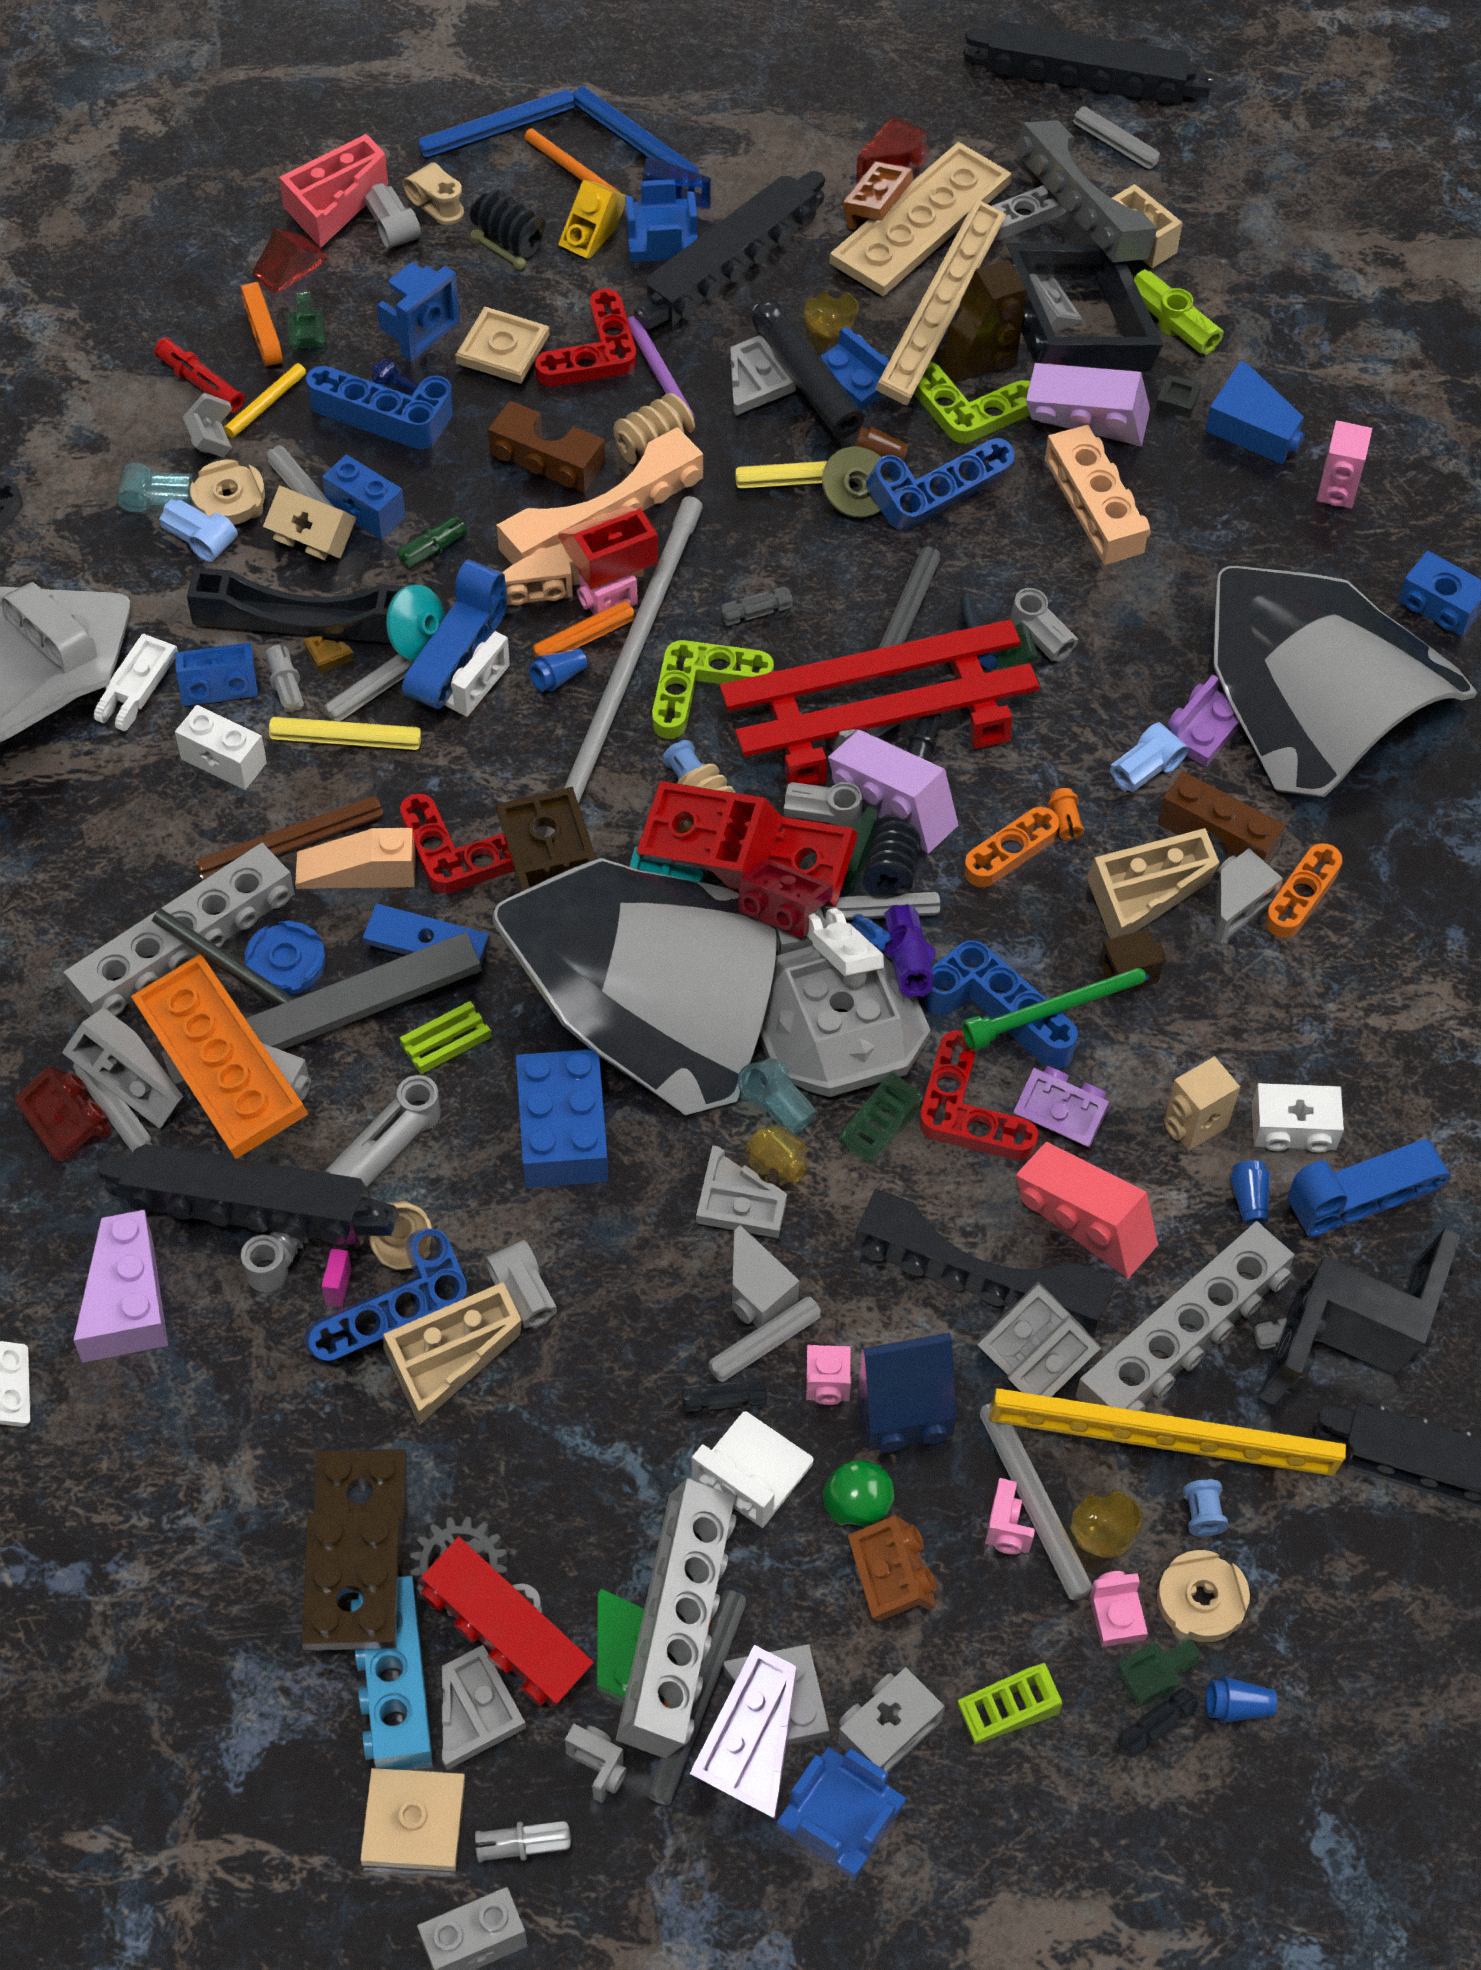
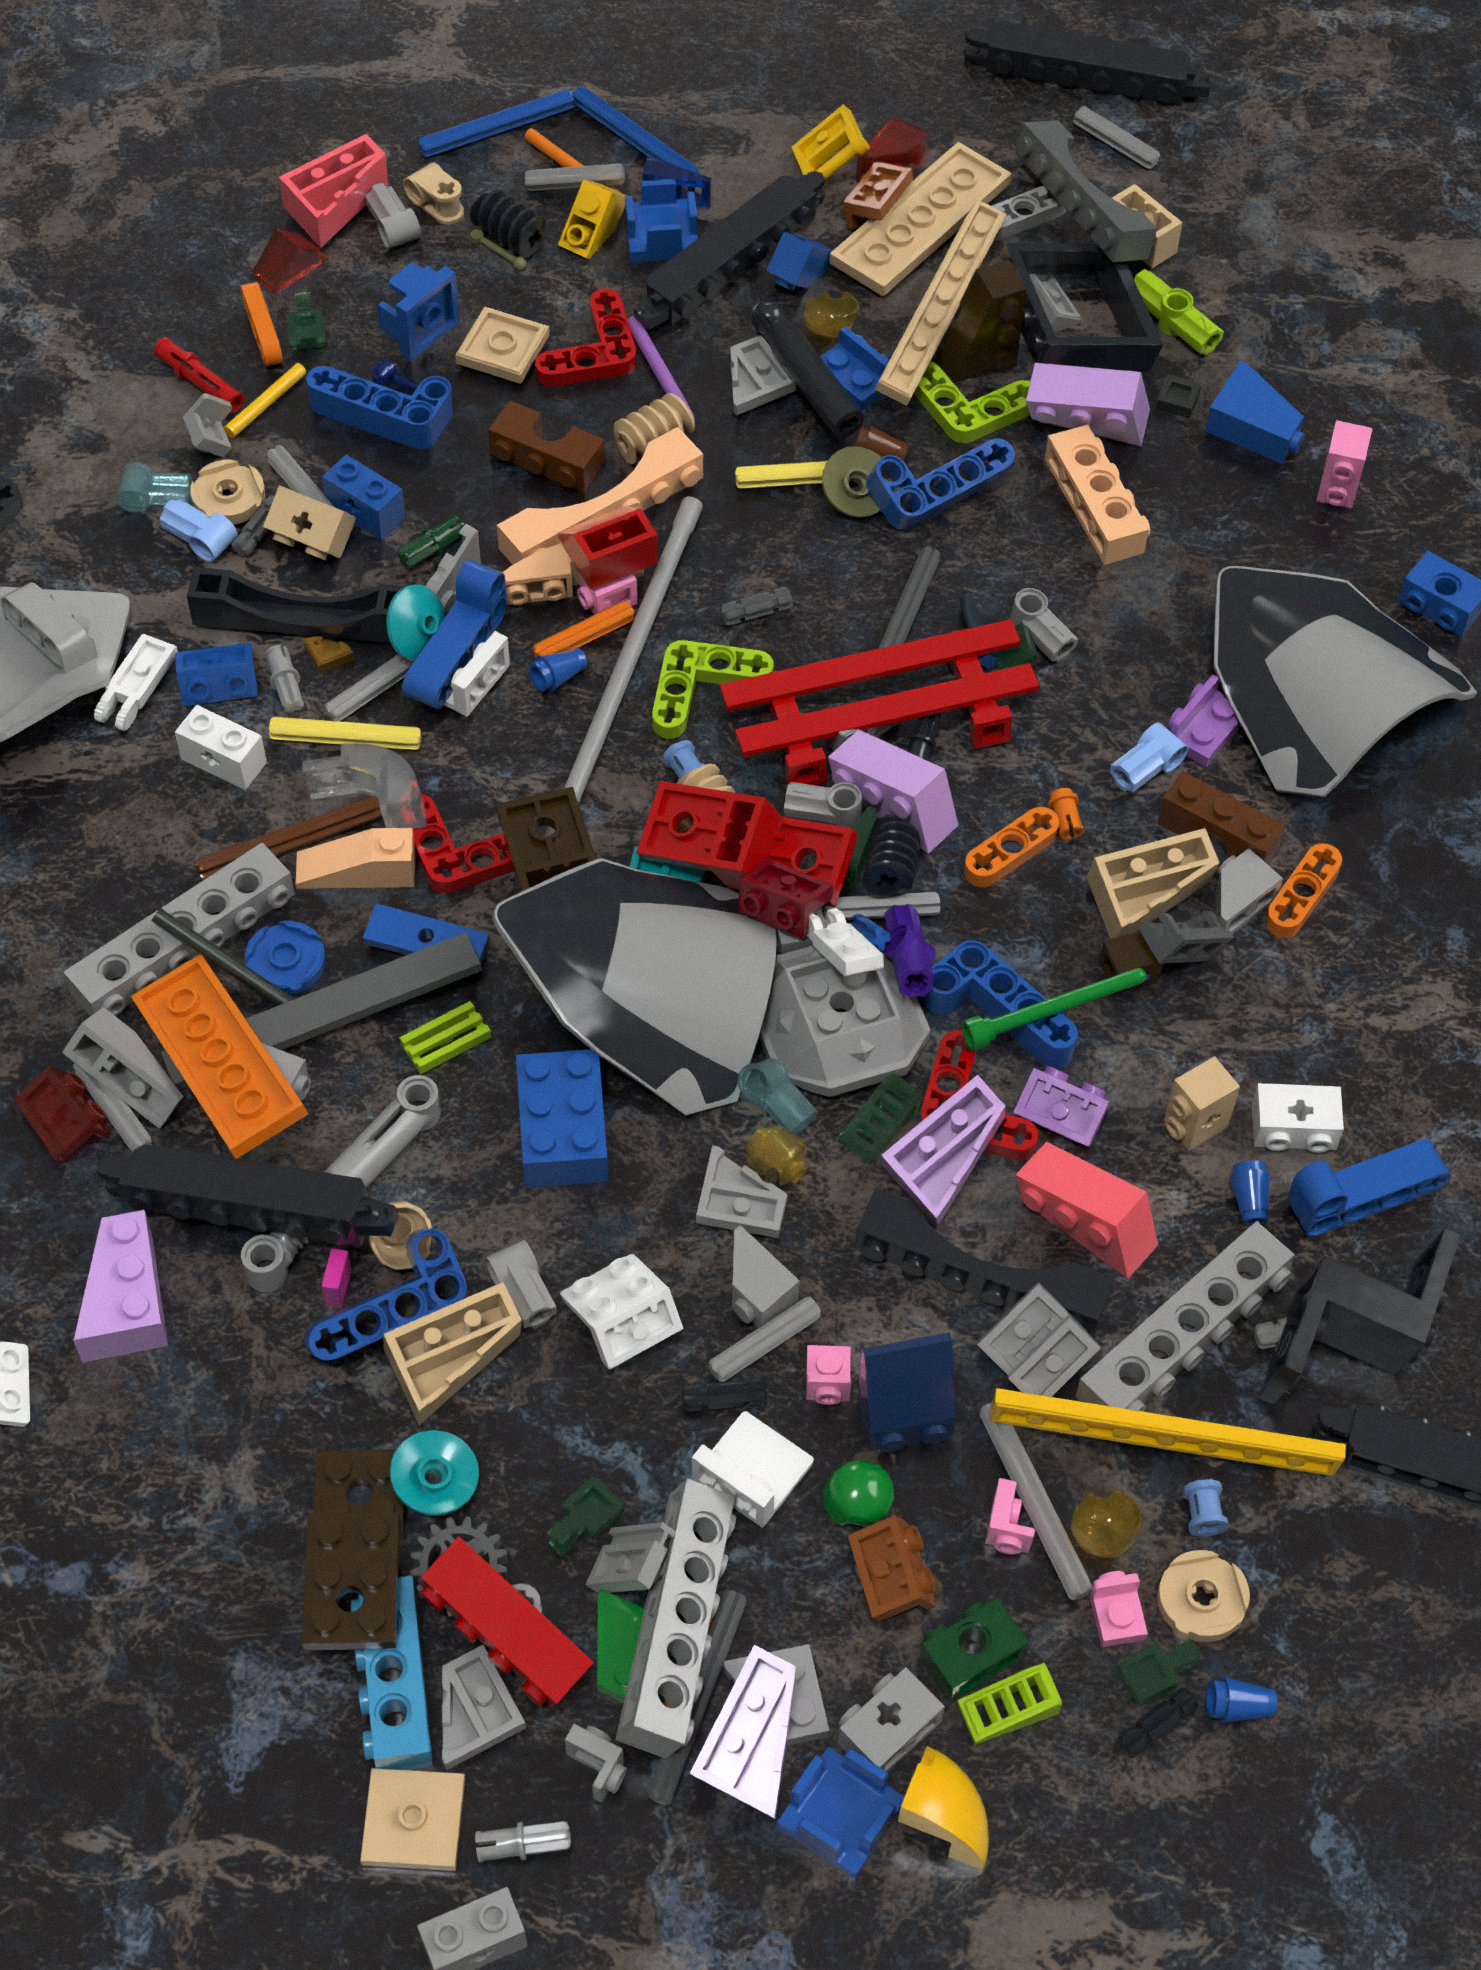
none -> dark grey axle [232,495,275,557]
none -> clear arch [302,743,426,829]
none -> teal dish [390,1430,479,1516]
none -> light grey wing [426,524,481,613]
none -> light grey axle [525,164,625,191]
none -> clear green plate [548,1475,625,1556]
none -> white bracket [560,1254,683,1370]
none -> light grey plate [585,1522,676,1593]
none -> blue slope [766,232,833,290]
none -> yellow plate [792,104,870,187]
none -> lavender wedge [881,1075,1005,1228]
none -> yellow brick [898,1746,989,1870]
none -> dark green brick [919,1598,1029,1704]
none -> dark grey hinge [1138,911,1234,964]

